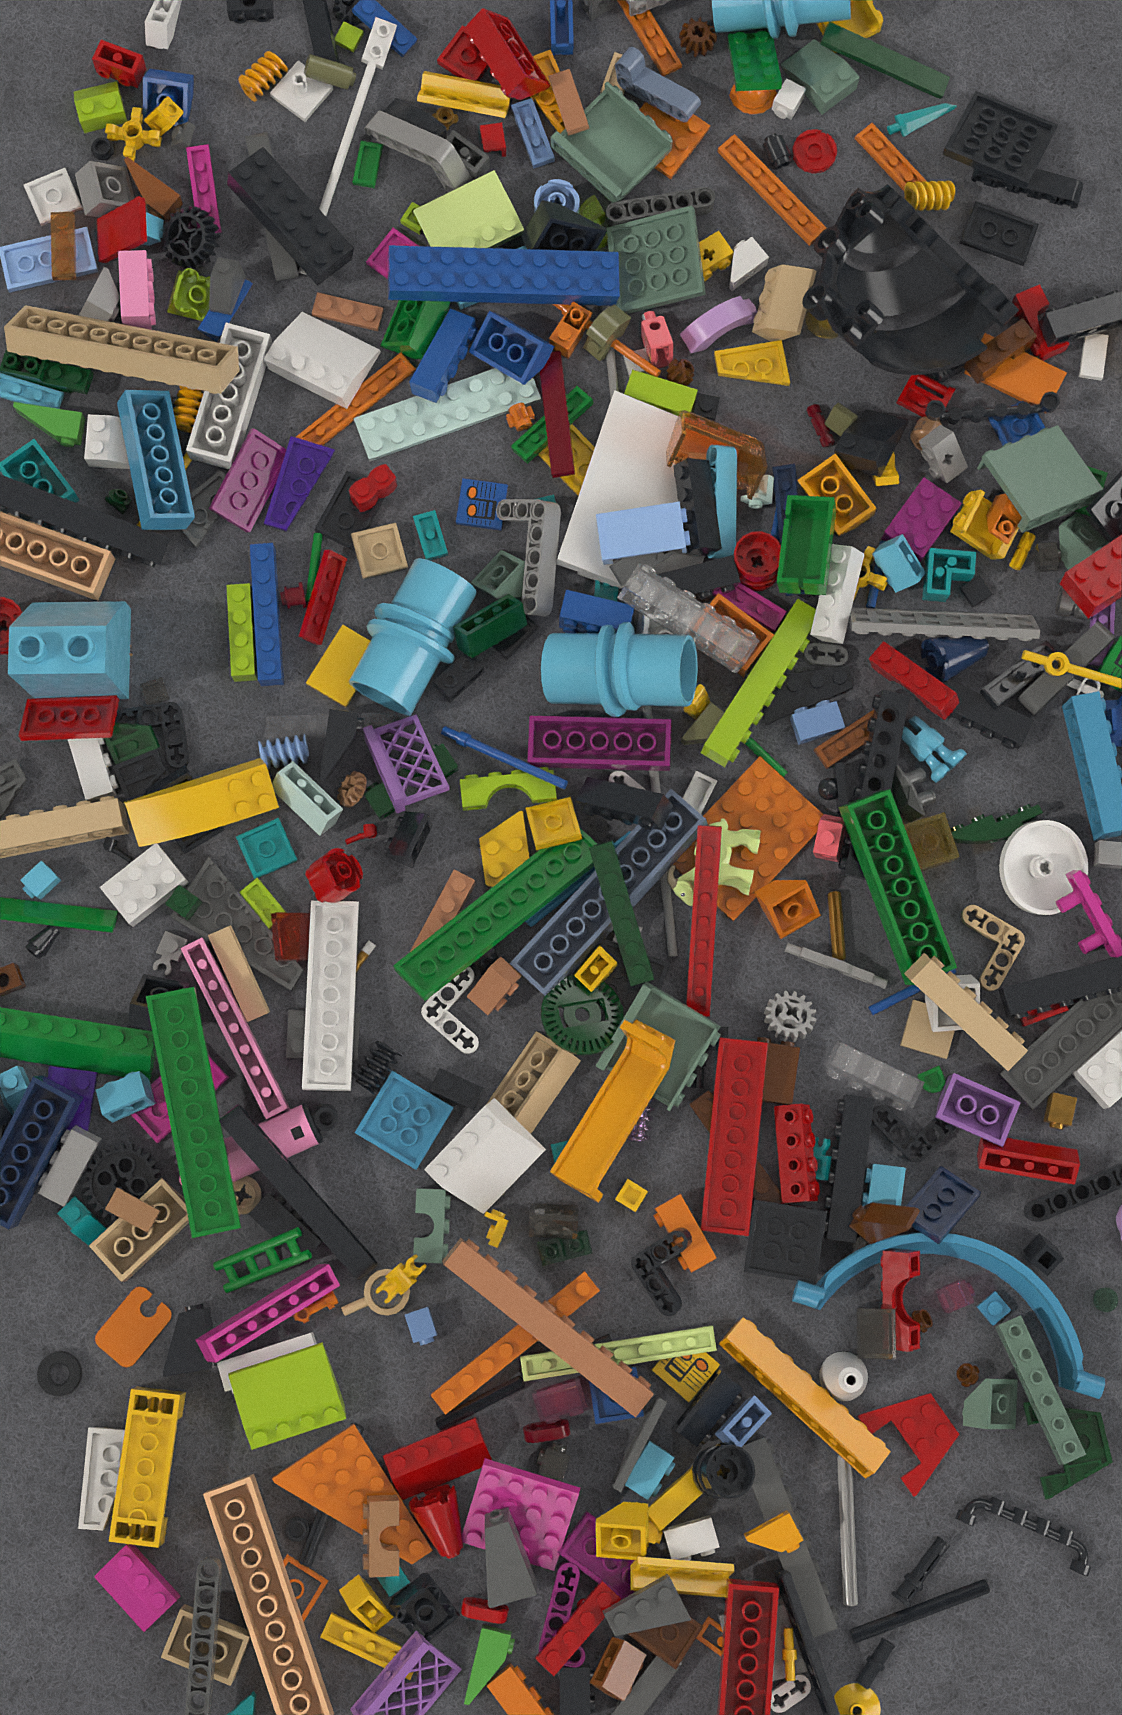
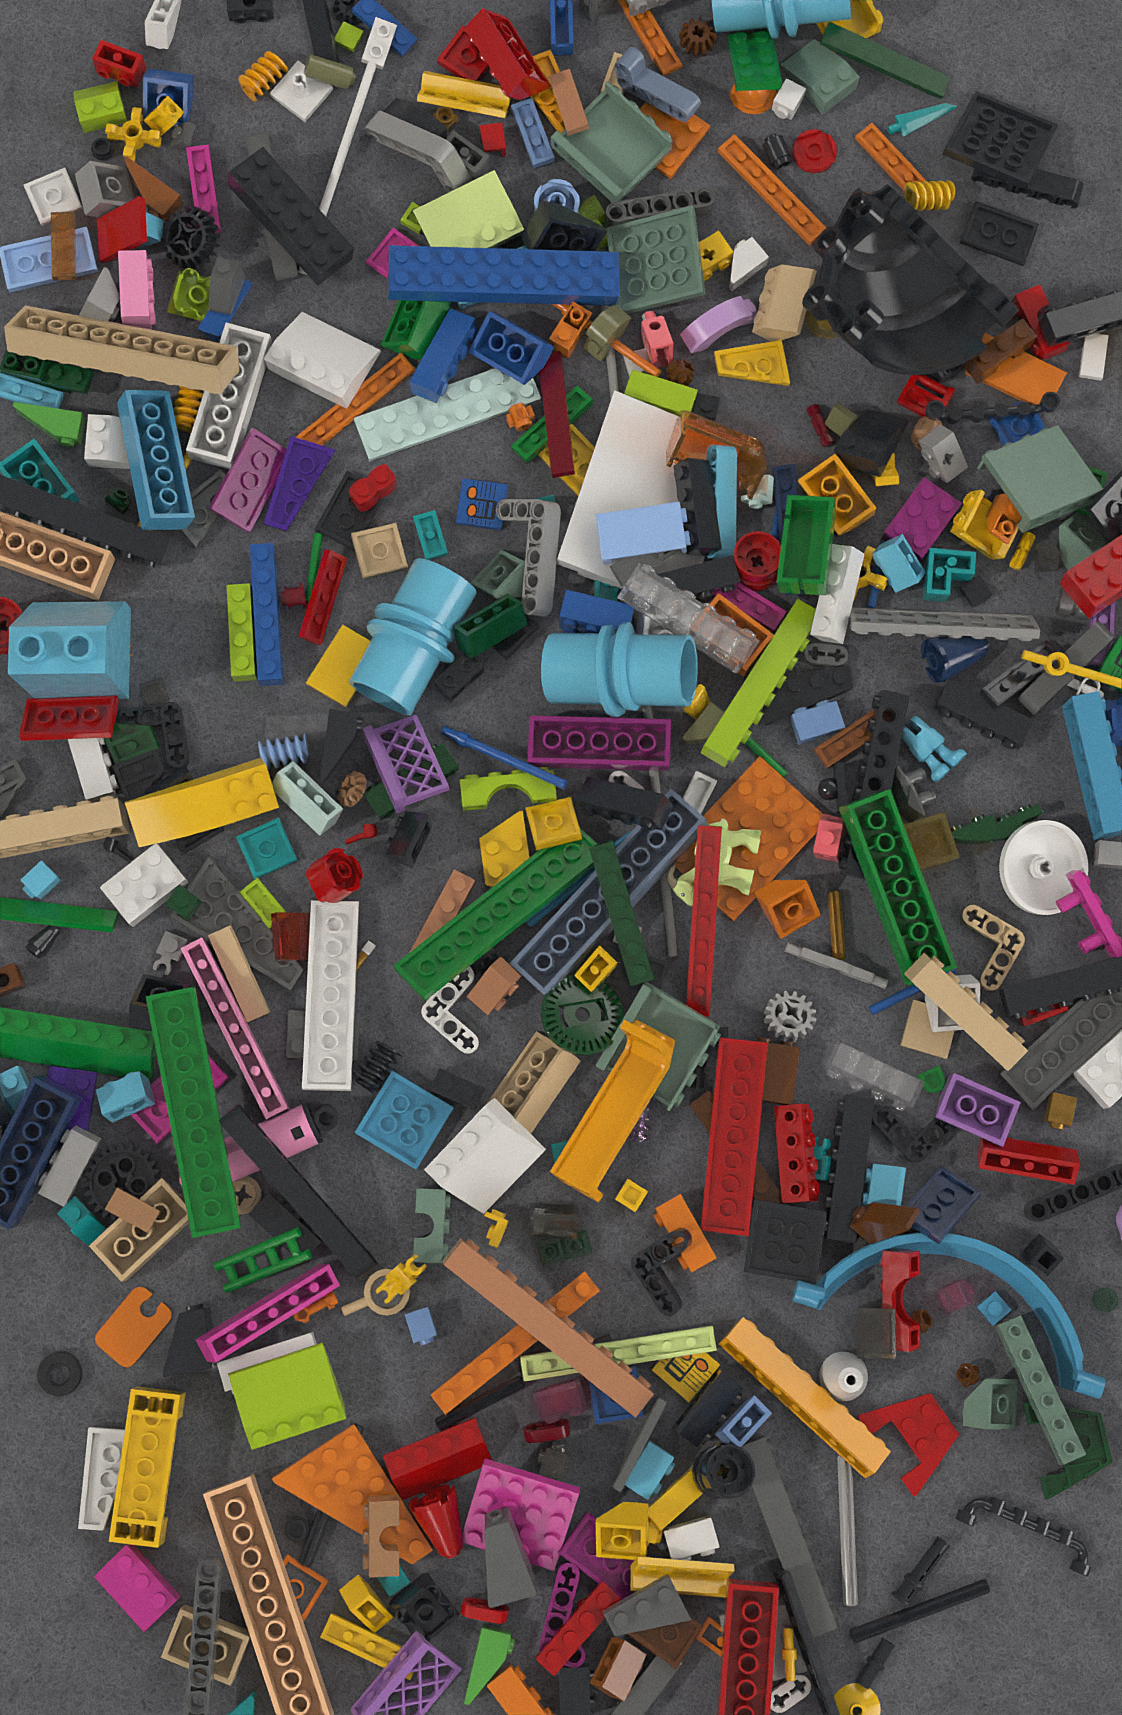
nougat plate [312,292,384,331] -> none
green tile [353,141,383,188] -> none
light orange slope [744,1510,804,1553] -> none
red arch [869,641,960,720] -> none

